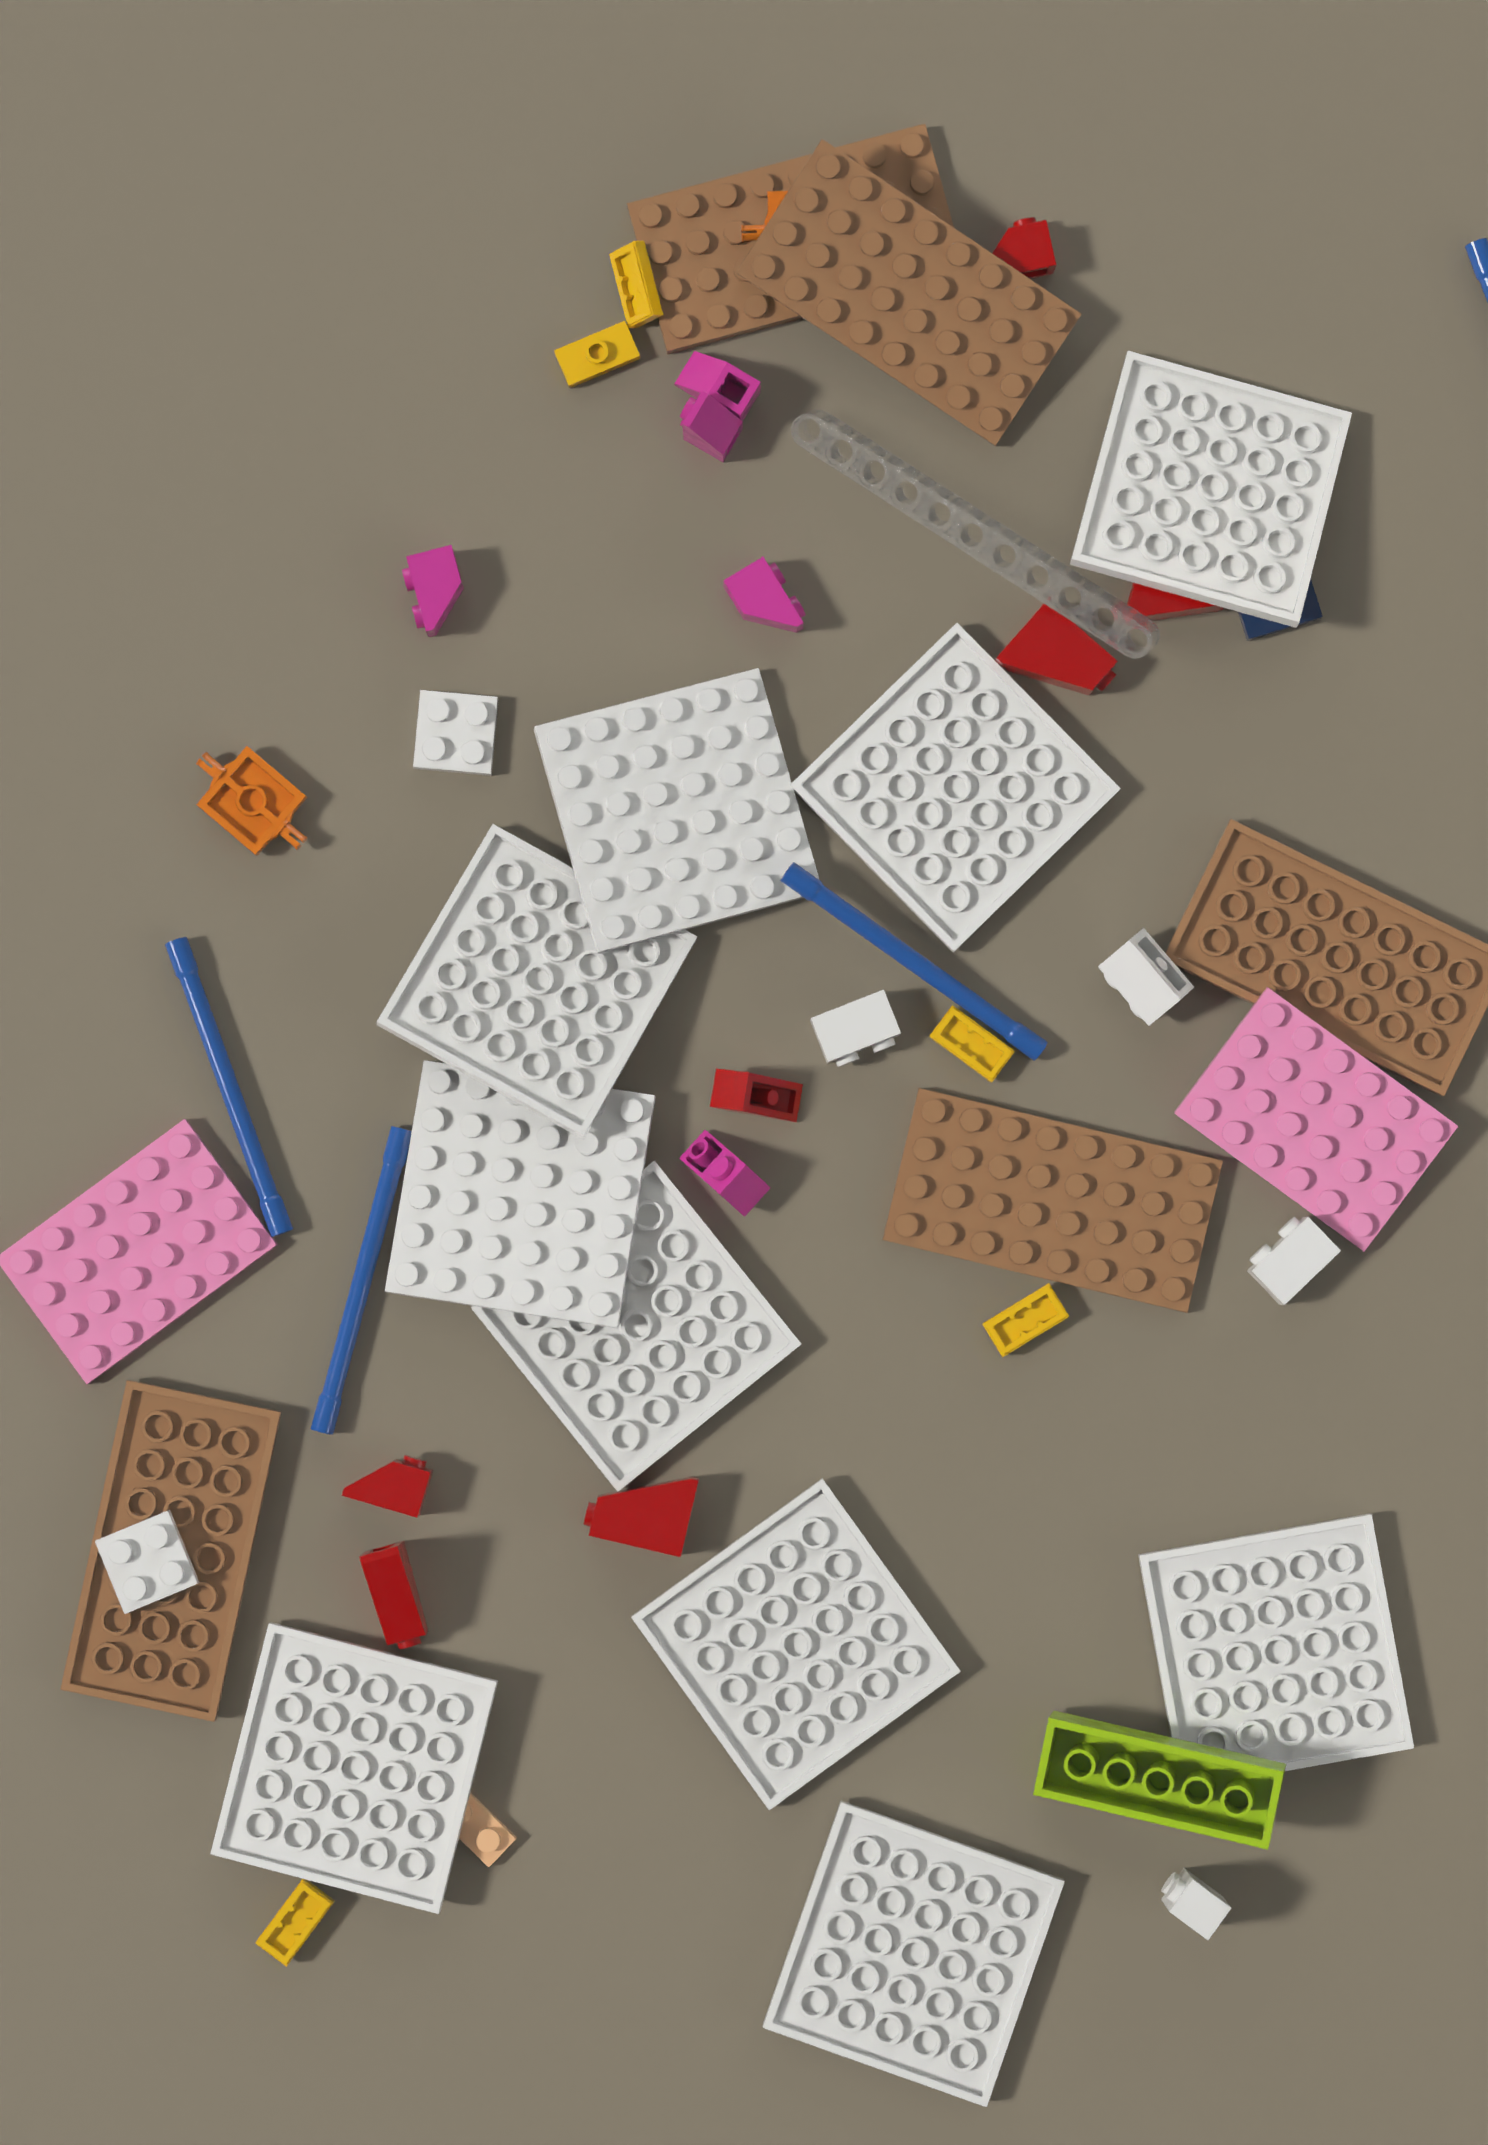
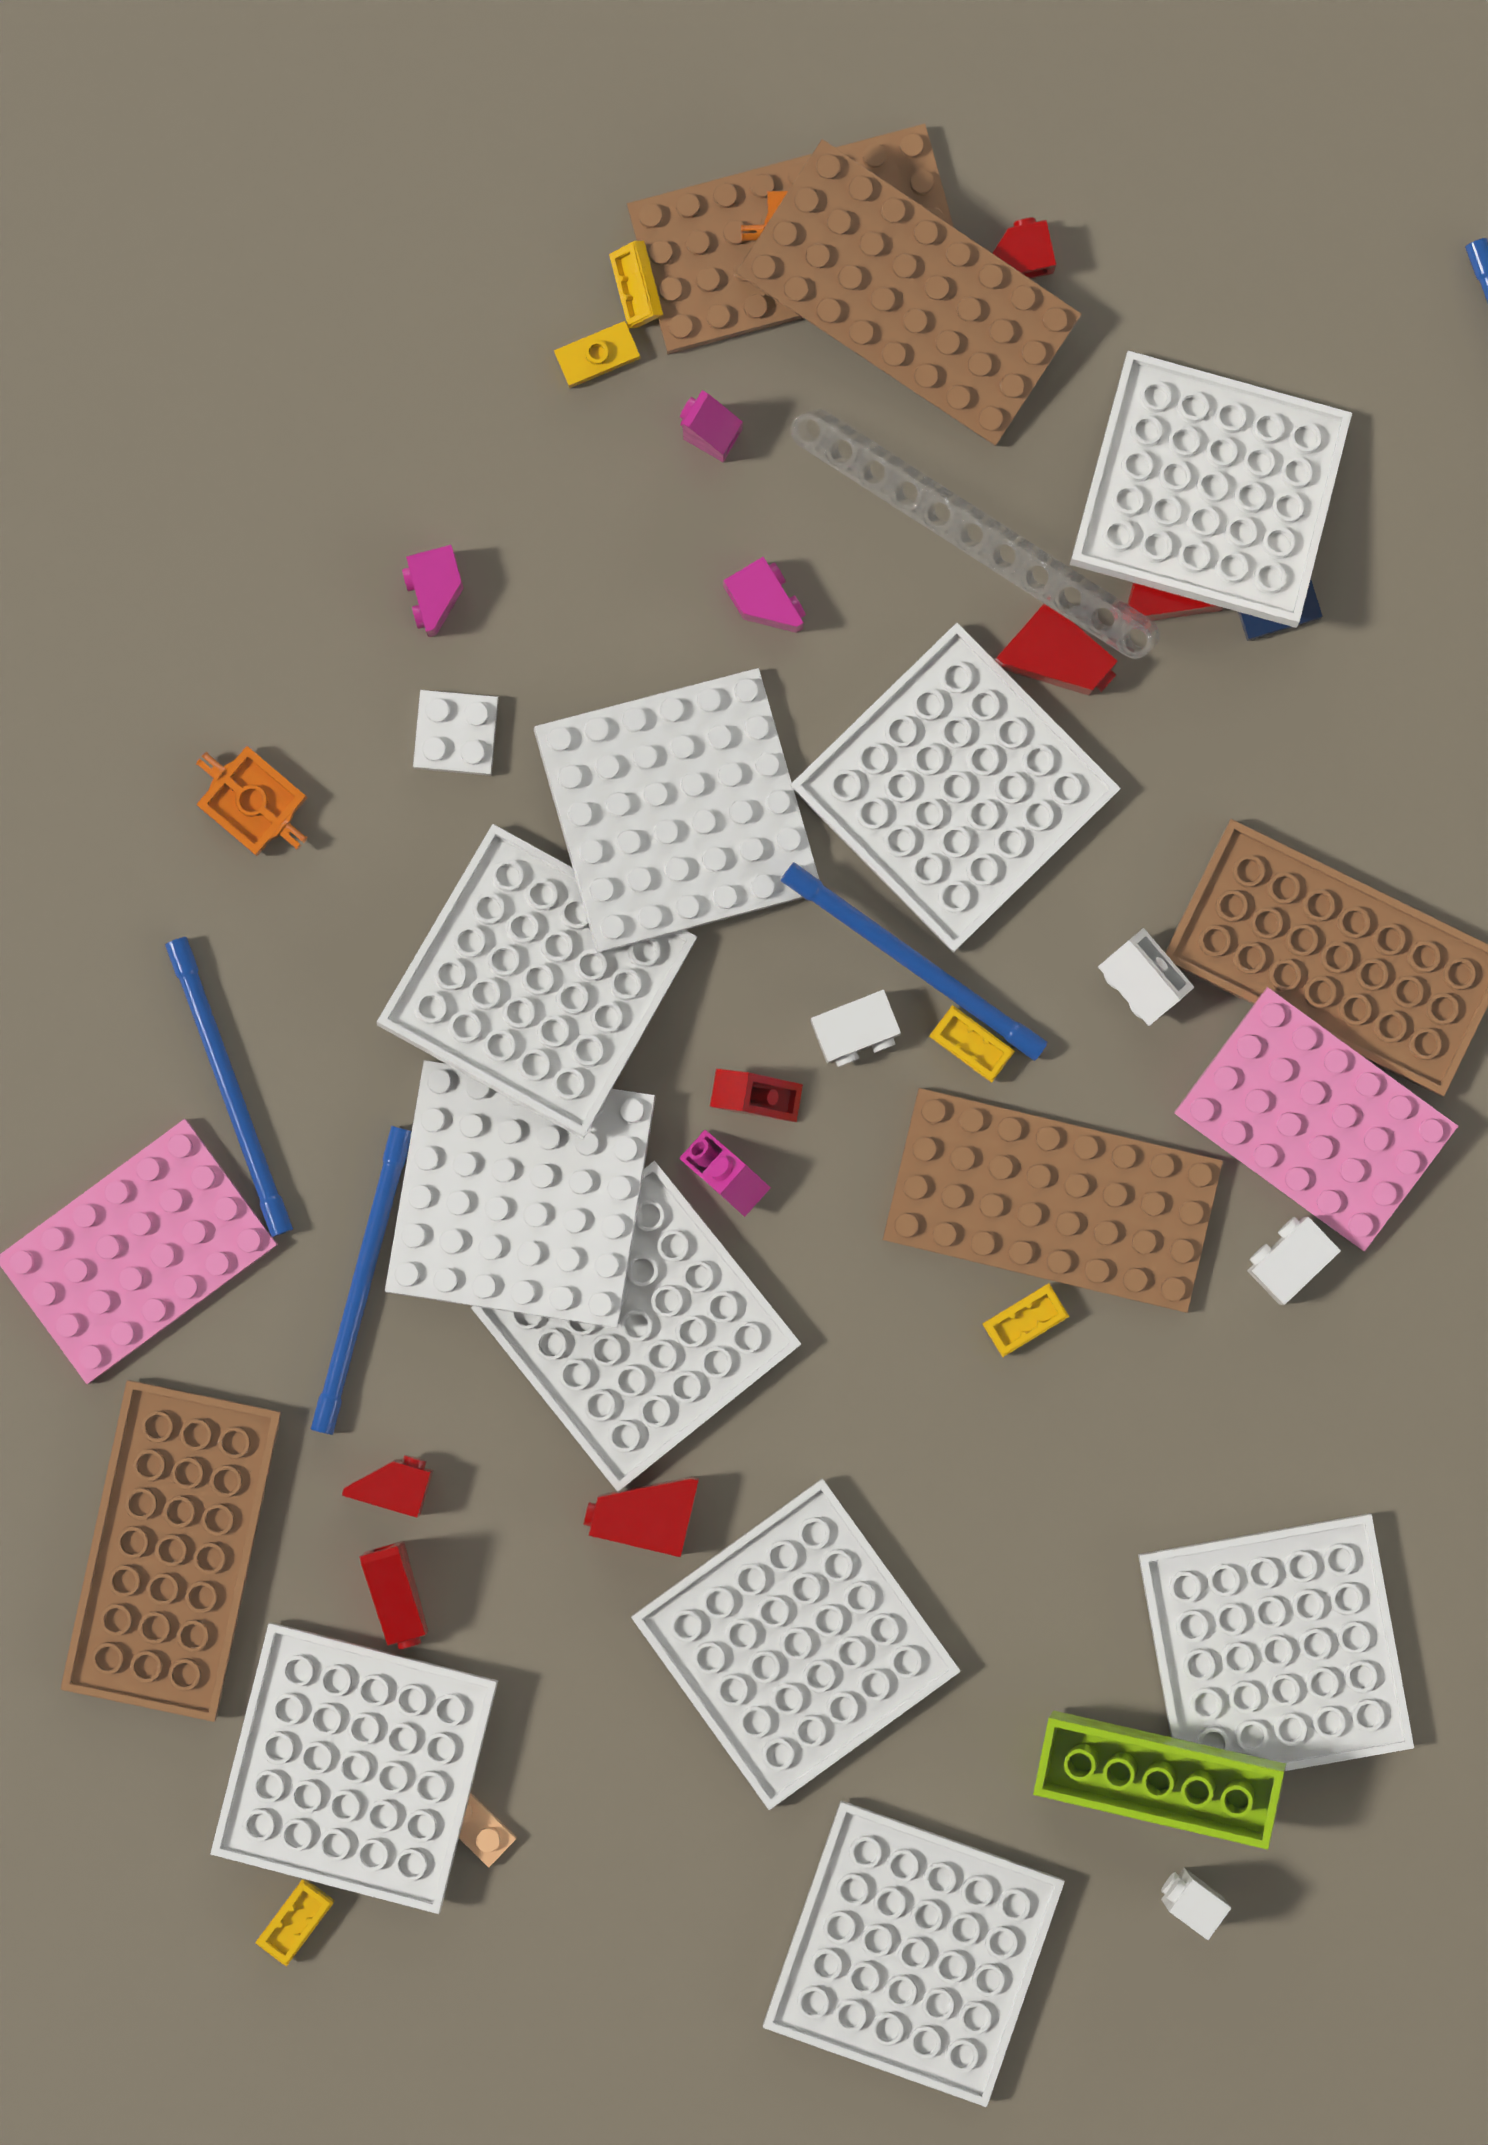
white plate [95,1510,200,1614] -> none
dark pink slope [674,351,761,421] -> none

